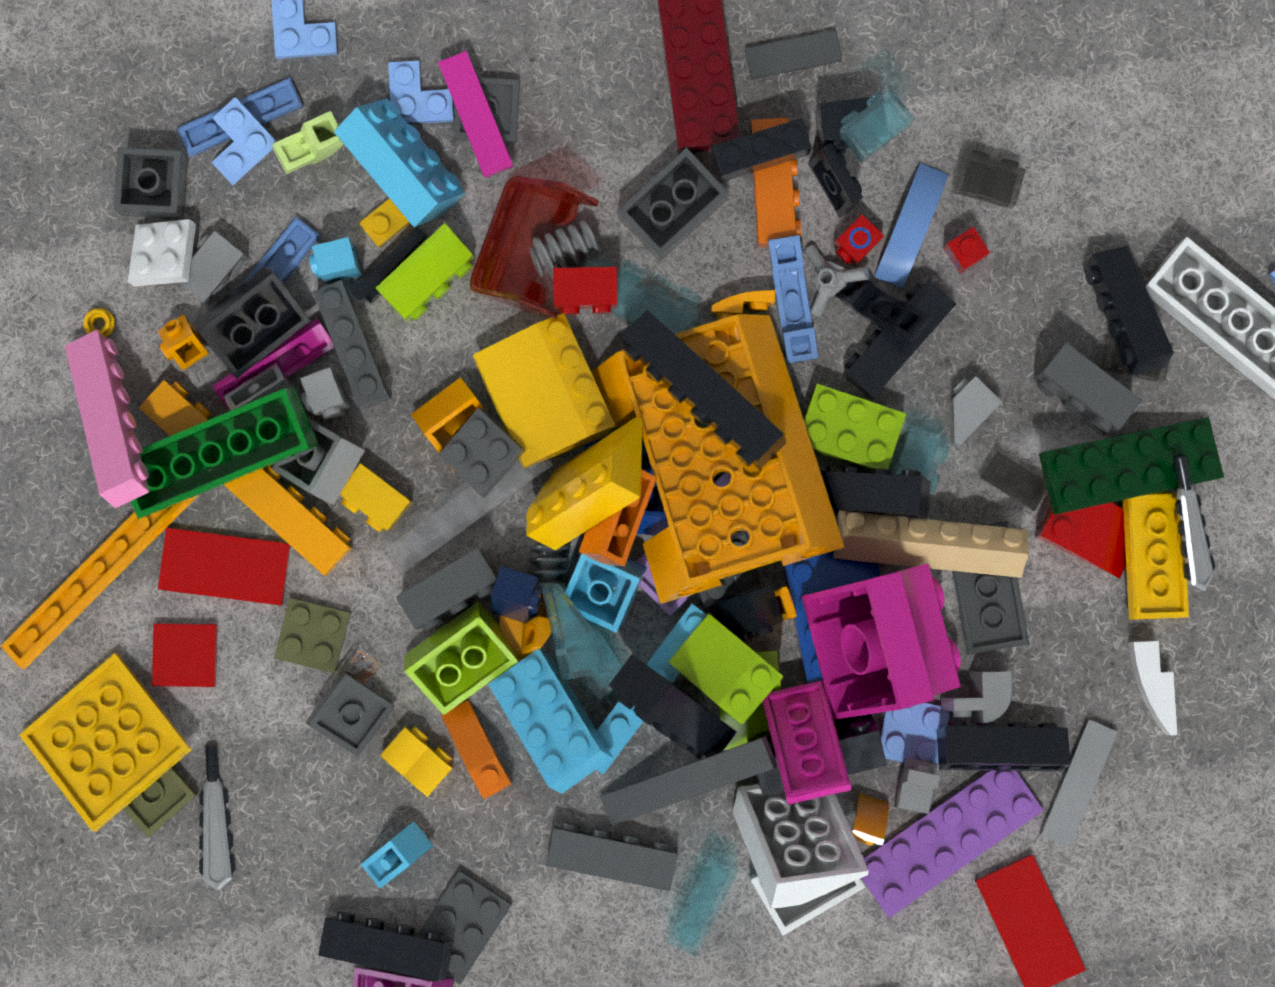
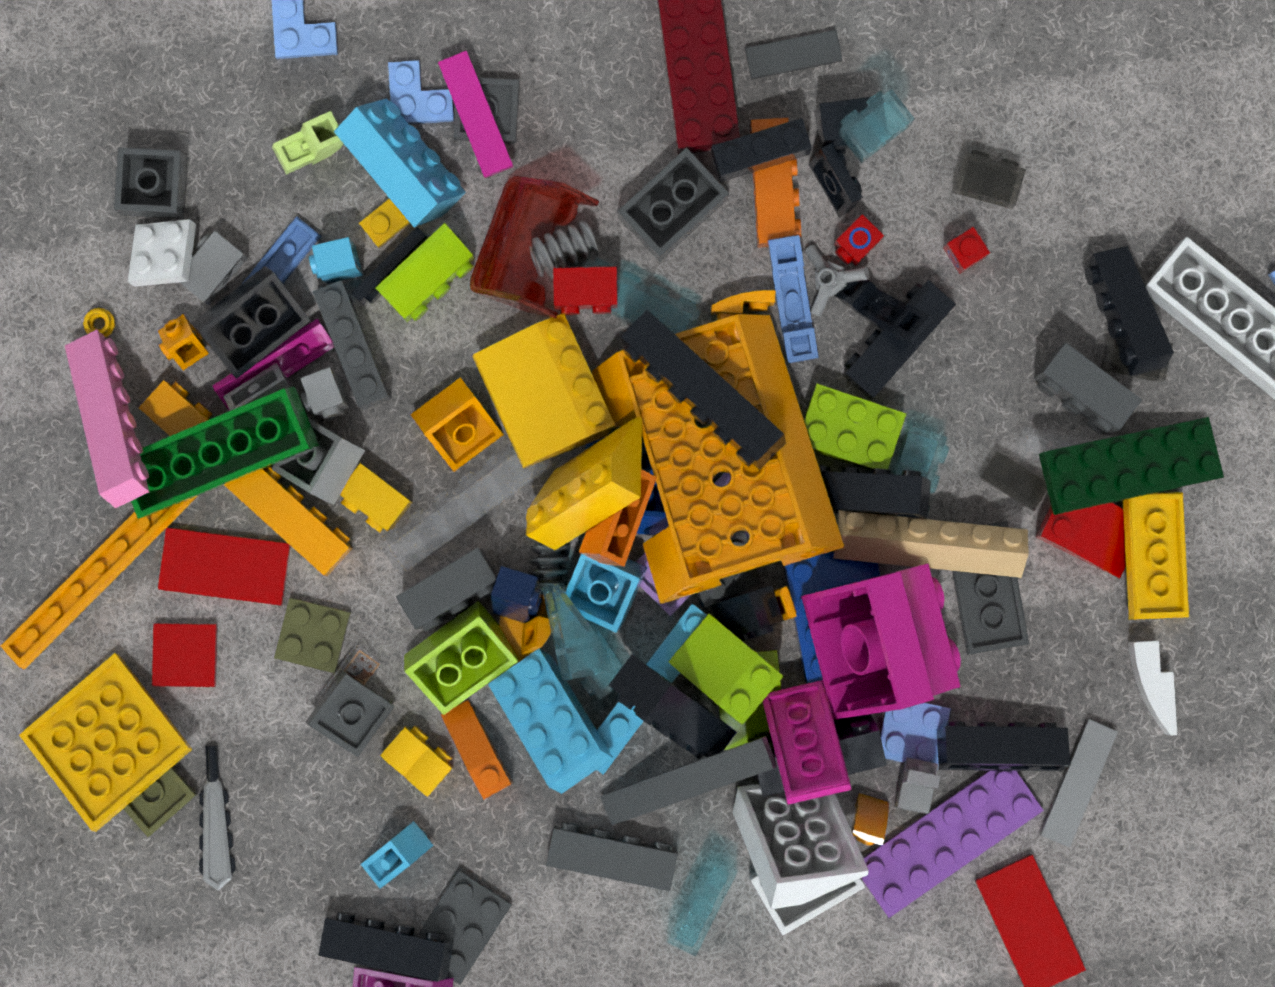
medium blue tile [177,77,303,157] -> none
light blue plate [211,97,278,185] -> none
dark grey plate [438,408,526,497] -> none
medium blue slope [874,163,949,289] -> none
light grey brick [941,671,1012,723] -> none
light grey slope [950,376,1002,449] -> none
light grey sword [1173,454,1215,591] -> none

